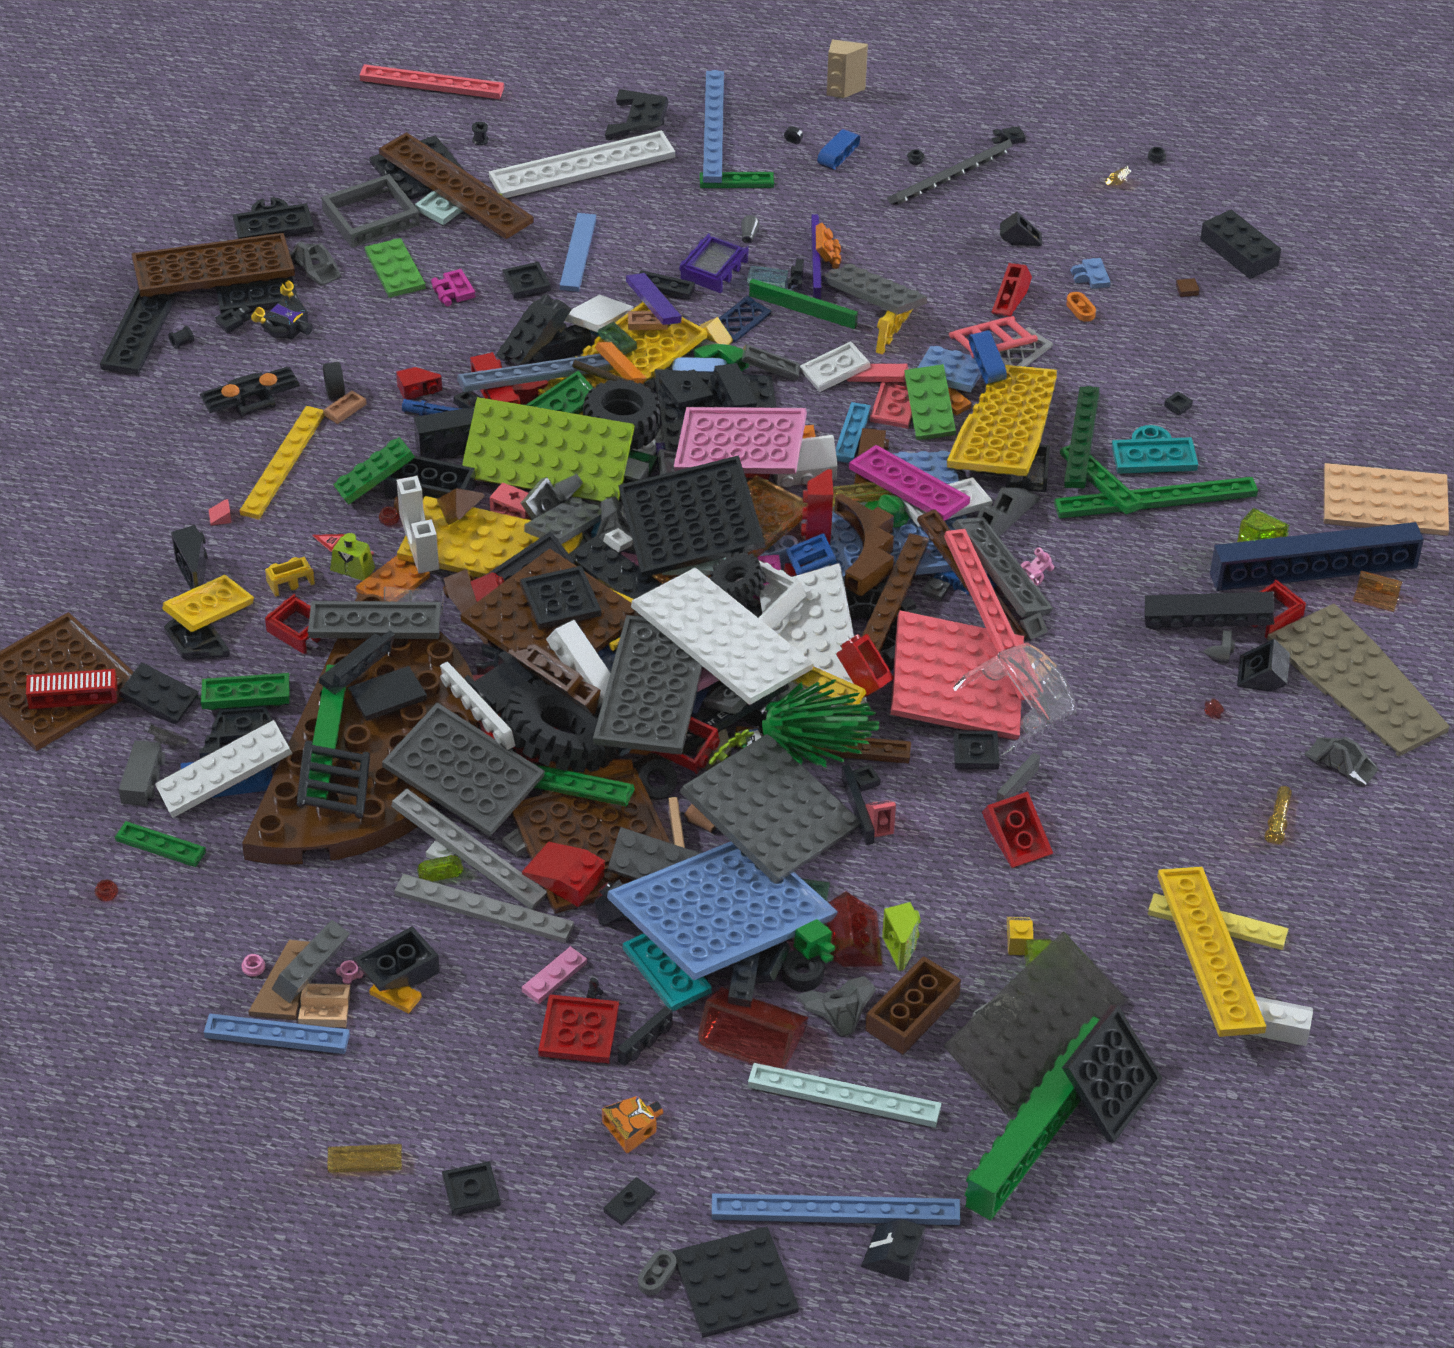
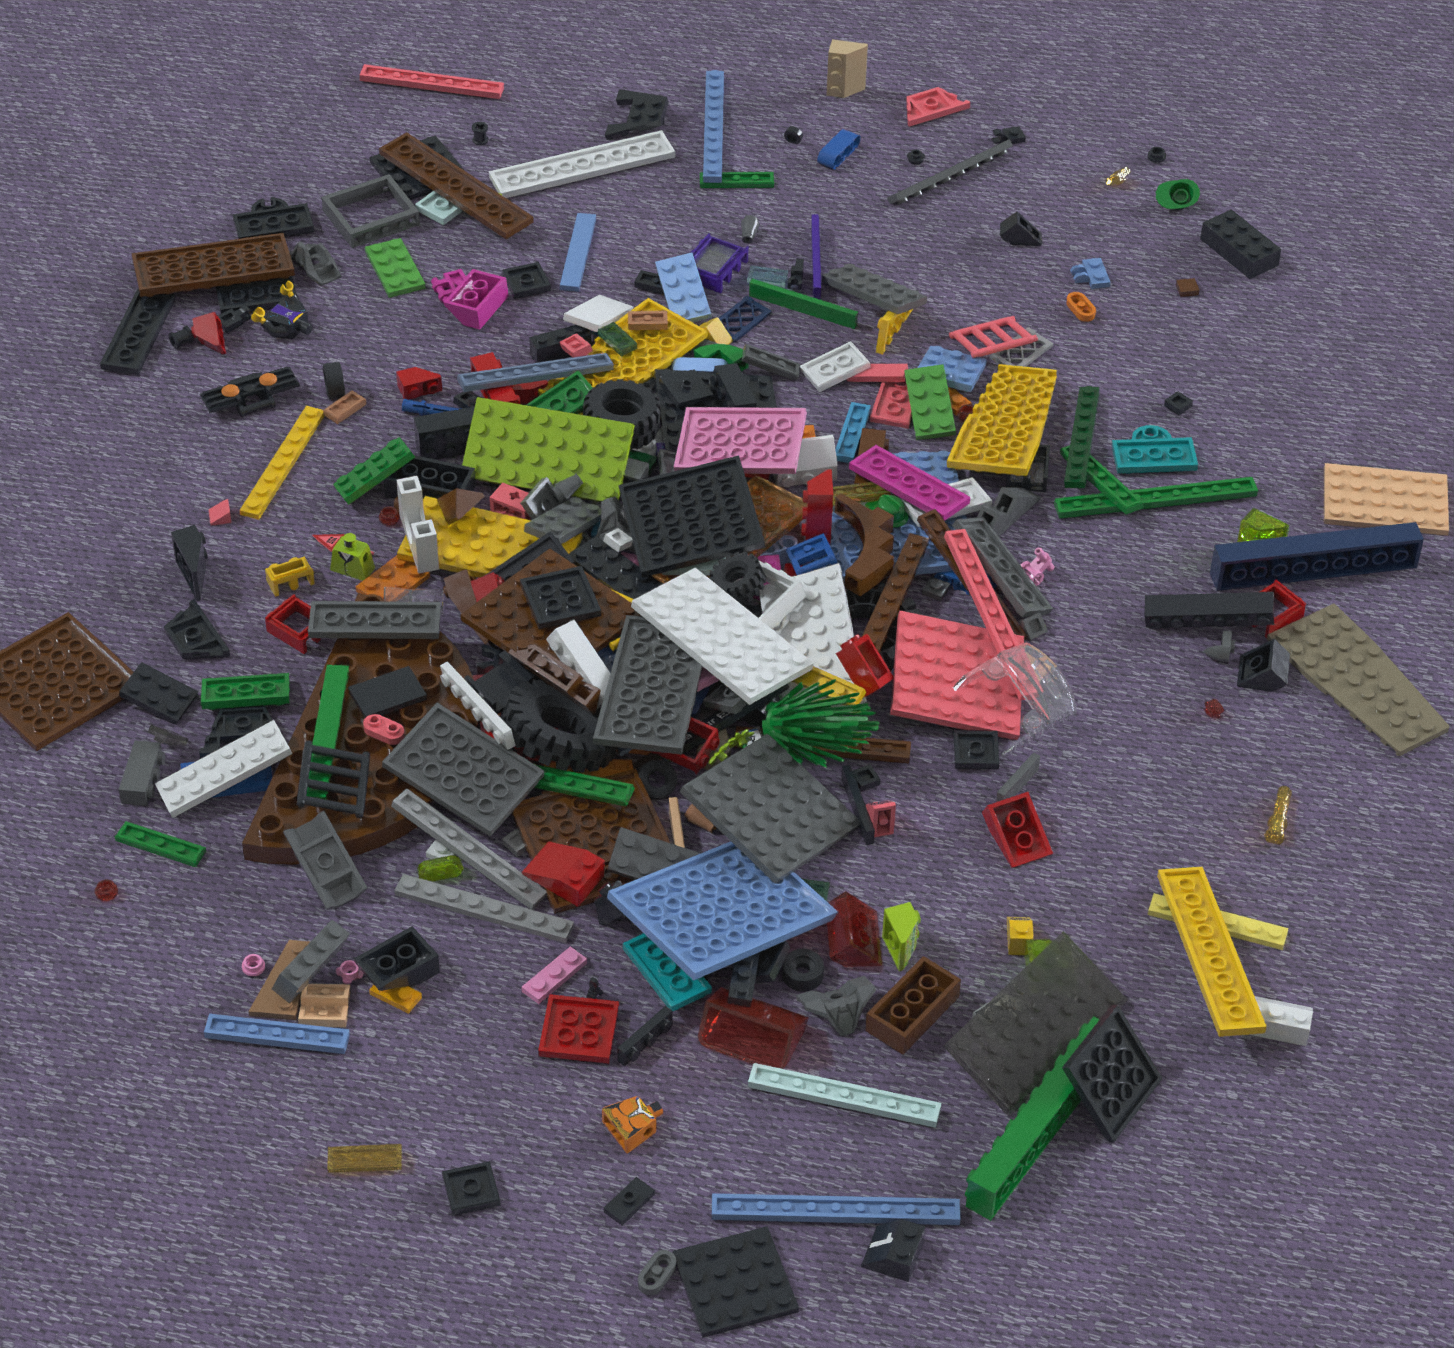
red brick [26,669,118,709] -> none
yellow plate [162,575,254,632] -> none
black fence [318,630,395,695] -> none
black piece [495,294,572,366] -> none
dark brown bar [572,360,648,388] -> none
orange tile [595,342,646,384] -> none
dark purple tile [626,273,682,325] -> none
green brick [793,919,835,963] -> none
orange plate [816,223,841,269] -> none
blue beam [969,330,1007,384] -> none
red slope [992,263,1032,316] -> none
dark grey piece [1305,737,1379,787] -> none
clear orange panel [1353,571,1403,612] -> none
none -> red slope [191,312,226,354]
none -> dark grey piece [283,811,367,910]
none -> coral plate [363,714,405,745]
none -> dark pink slope [444,269,509,330]
none -> coral plate [560,333,593,358]
none -> light blue plate [655,253,712,323]
none -> coral wing [906,87,970,127]
none -> clear red plate [958,404,974,422]
none -> green piece [1155,179,1200,209]

